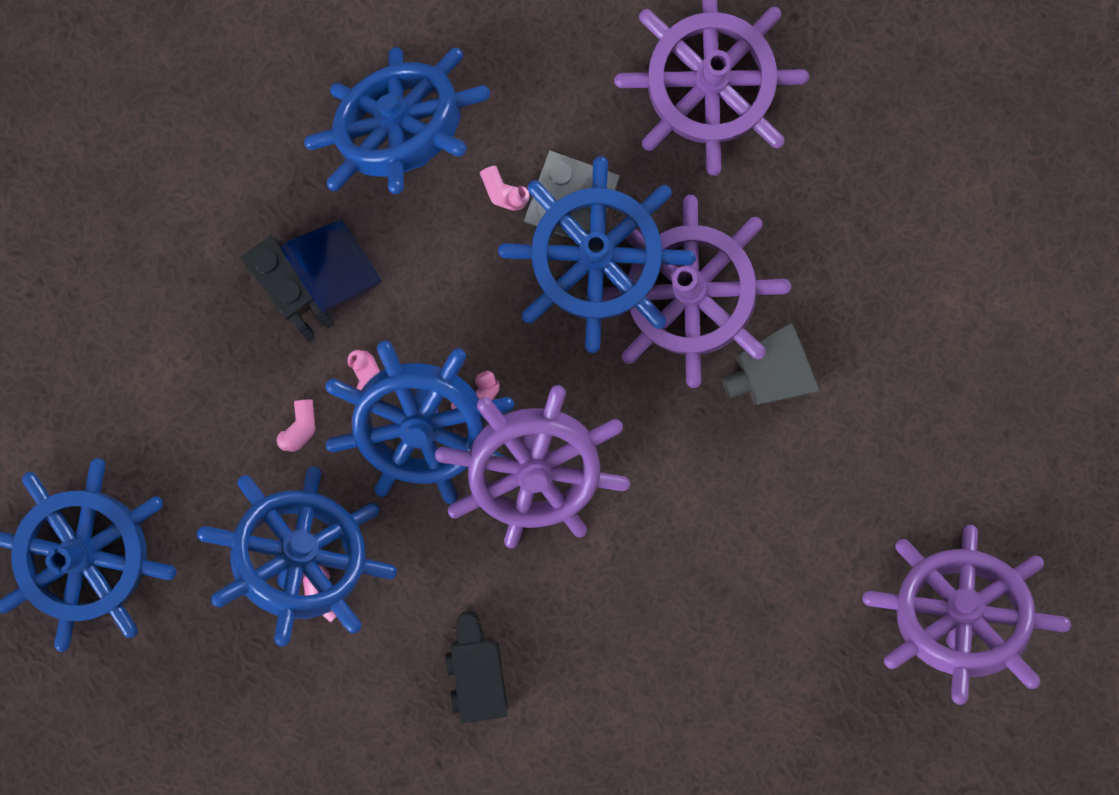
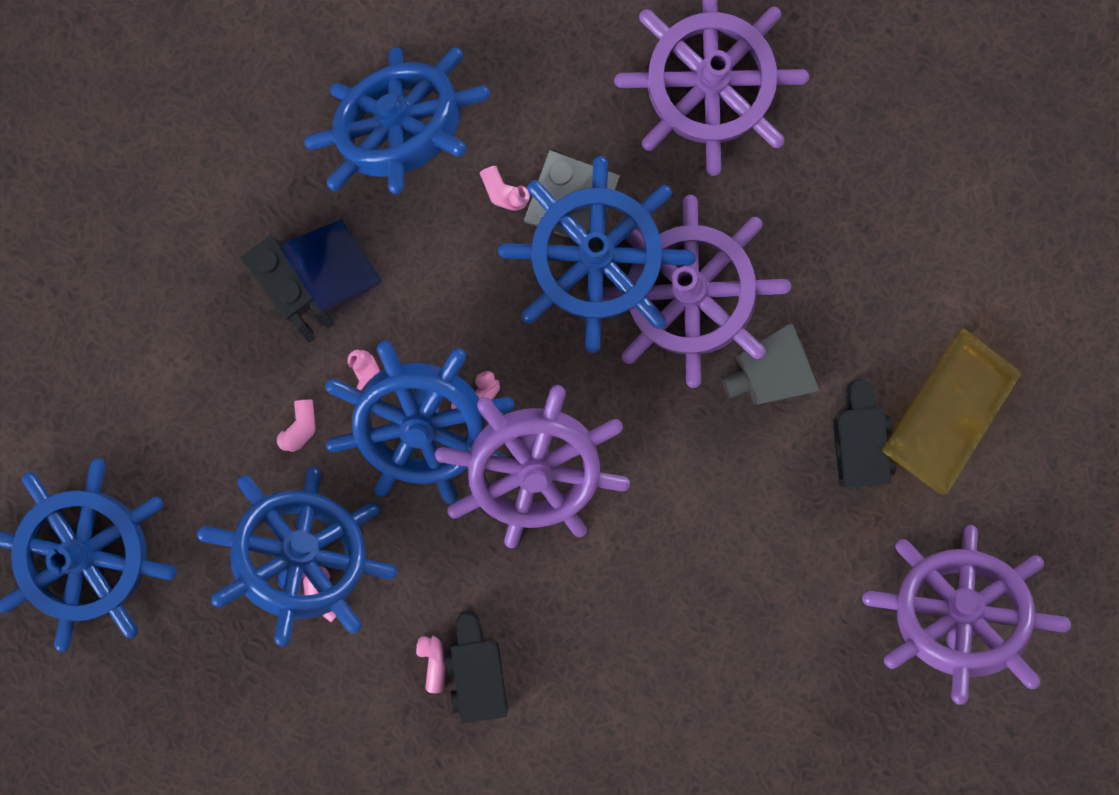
none -> bright pink arm [416,635,447,693]
none -> black hinge [833,379,896,488]
none -> clear yellow container [882,328,1022,495]

